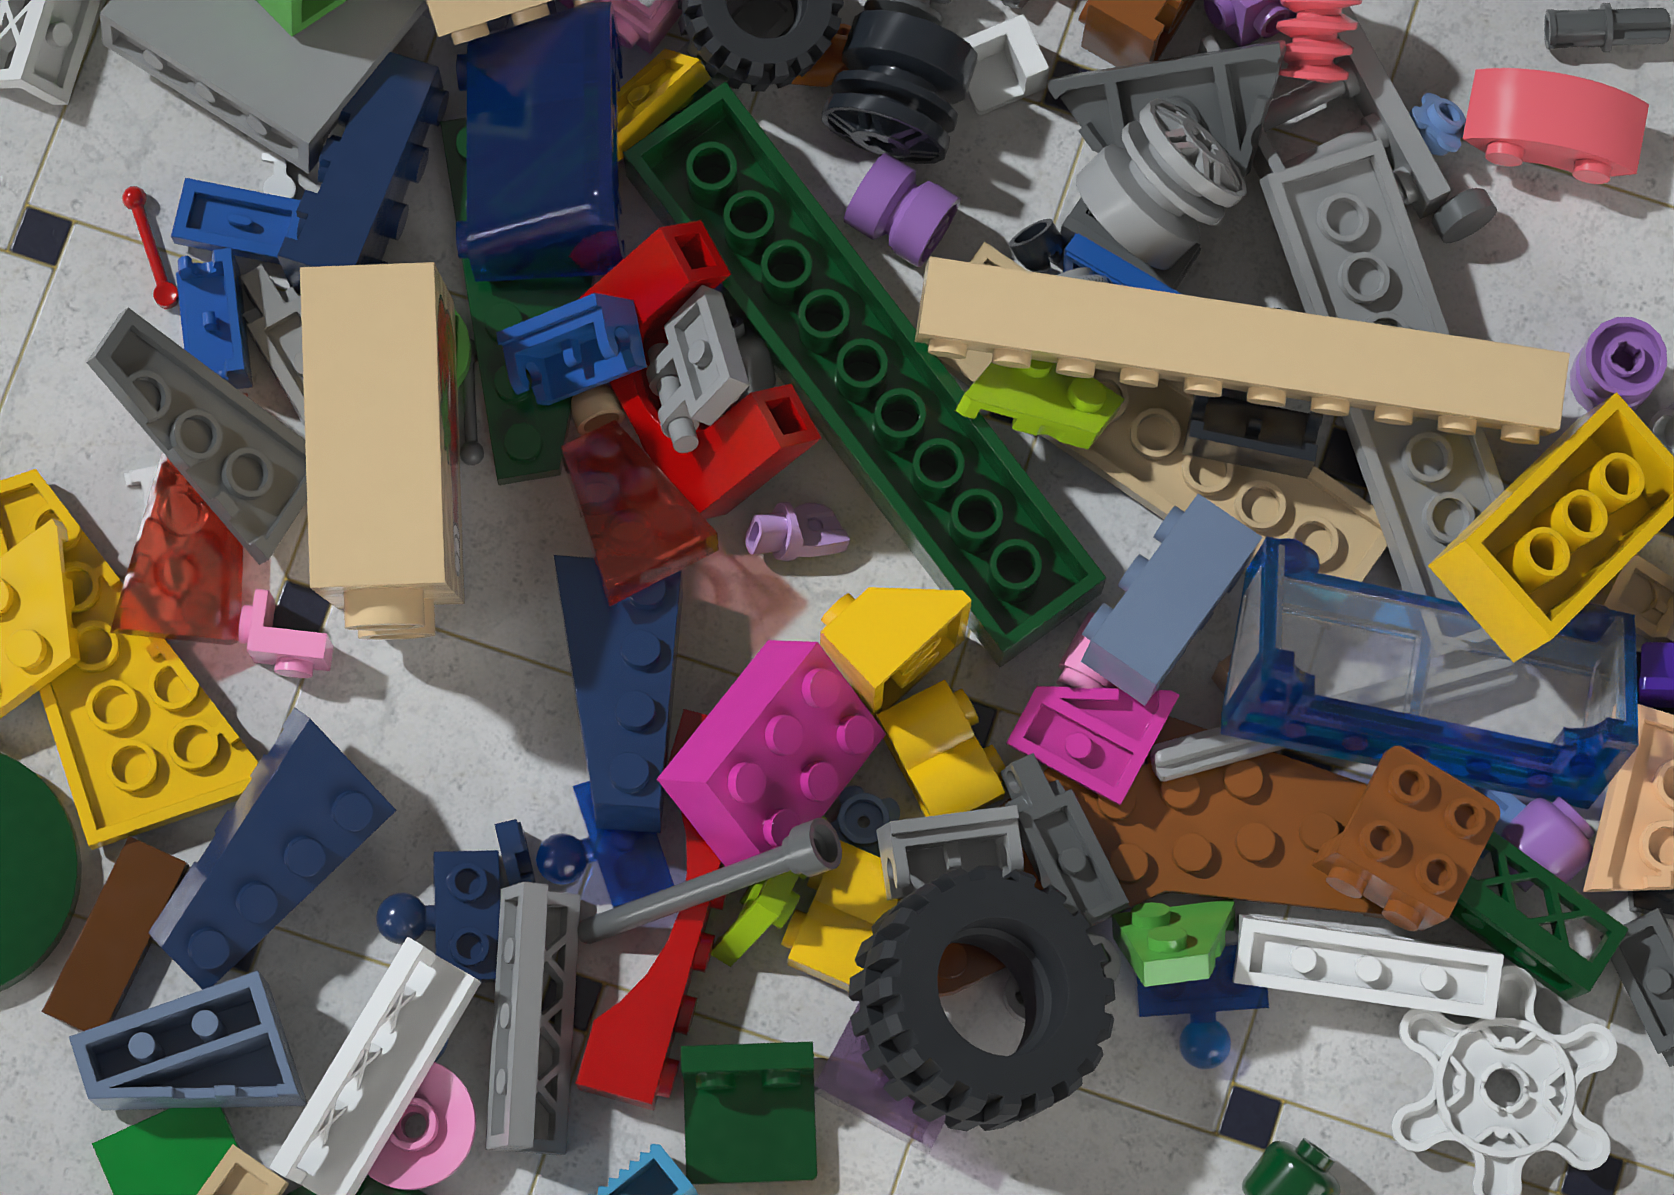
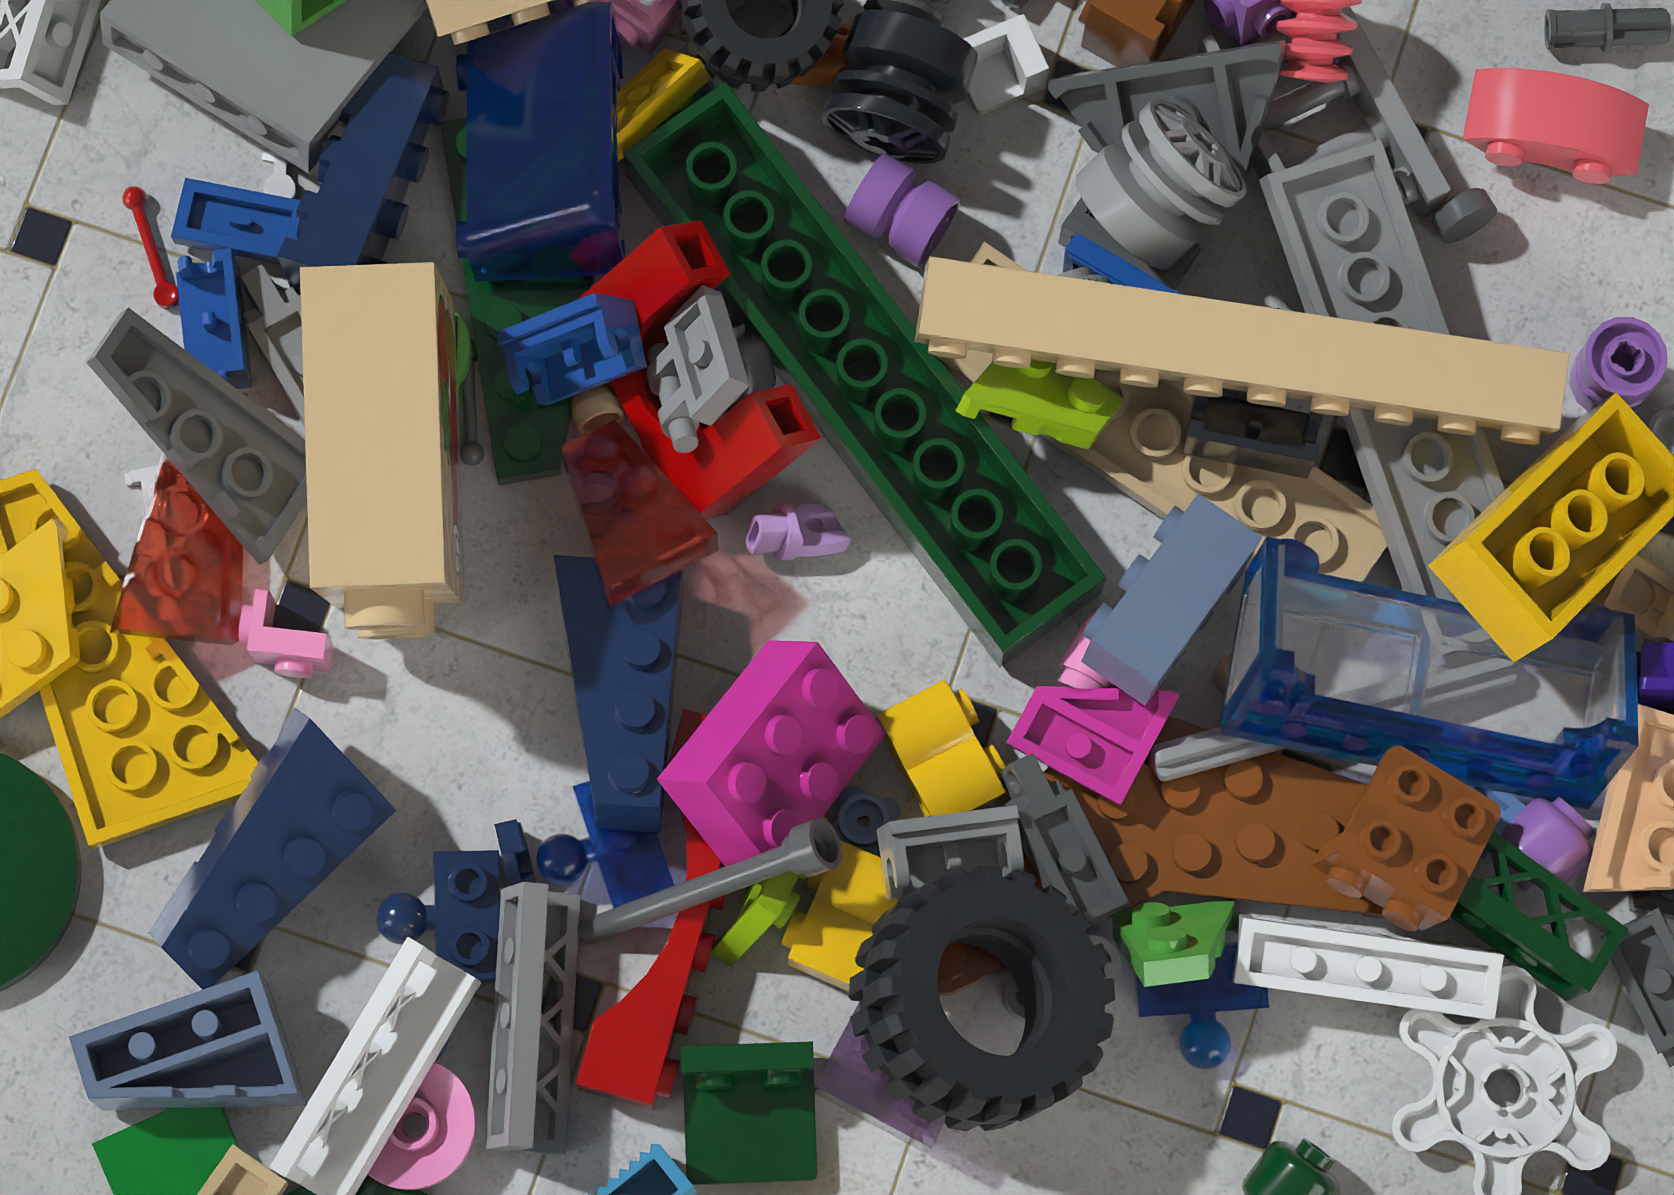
reddish brown tile [42,836,190,1032] -> none
yellow slope [820,587,972,719] -> none
black hinge [1009,219,1065,273] -> none
medium blue plate [1409,93,1466,156] -> none

